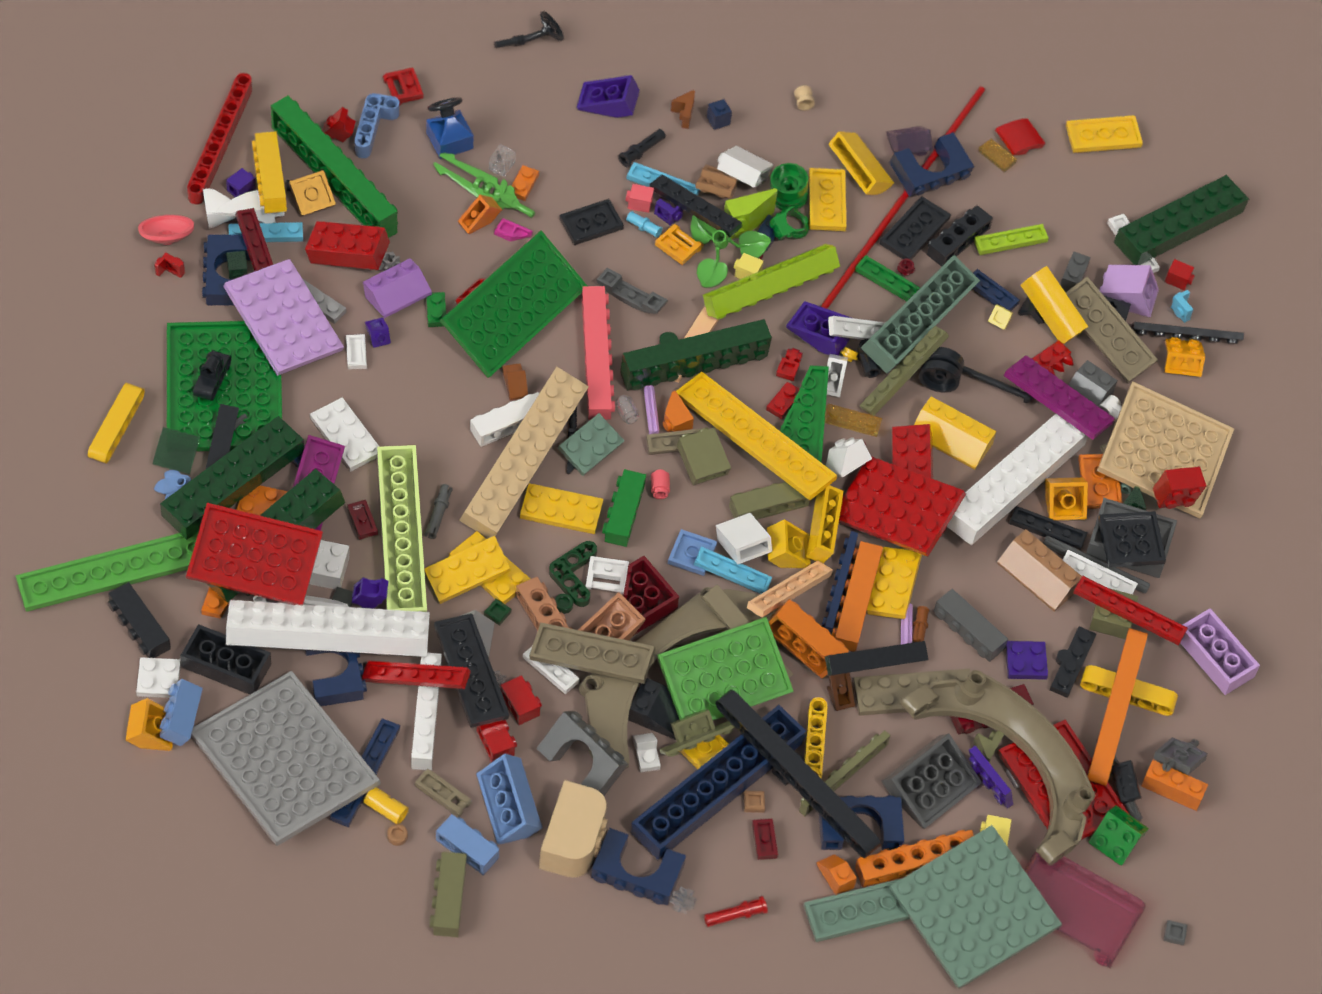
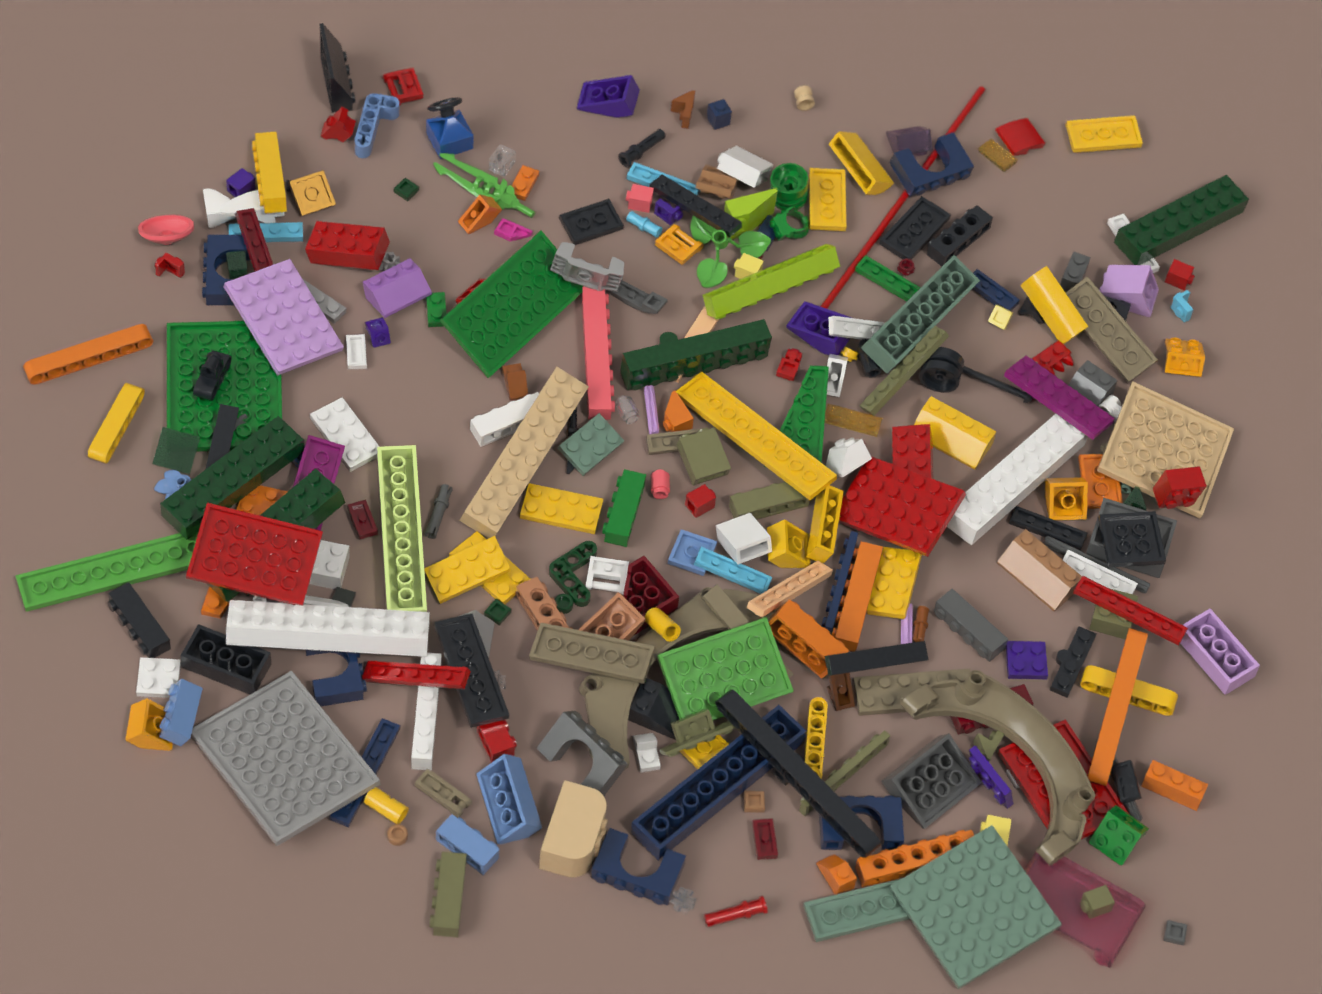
red beam [187,73,252,205] -> none
green brick [271,95,398,238] -> none
dark purple brick [352,577,389,609] -> none
black dish [494,11,564,48] -> none
red brick [500,675,542,725] -> none
white plate [523,646,580,695] -> none
red plate [766,381,800,420] -> none
lime plate [974,224,1049,255] -> none
black plate [1131,322,1244,344] -> none
dark grey plate [1154,737,1208,775] -> none
none -> orange beam [23,324,154,385]
none -> black slope [319,23,356,113]
none -> dark green tile [394,178,419,201]
none -> light grey plate [550,242,624,292]
none -> yellow pin [645,607,681,642]
none -> red brick [685,484,716,518]
none -> olive brick [1080,885,1115,919]

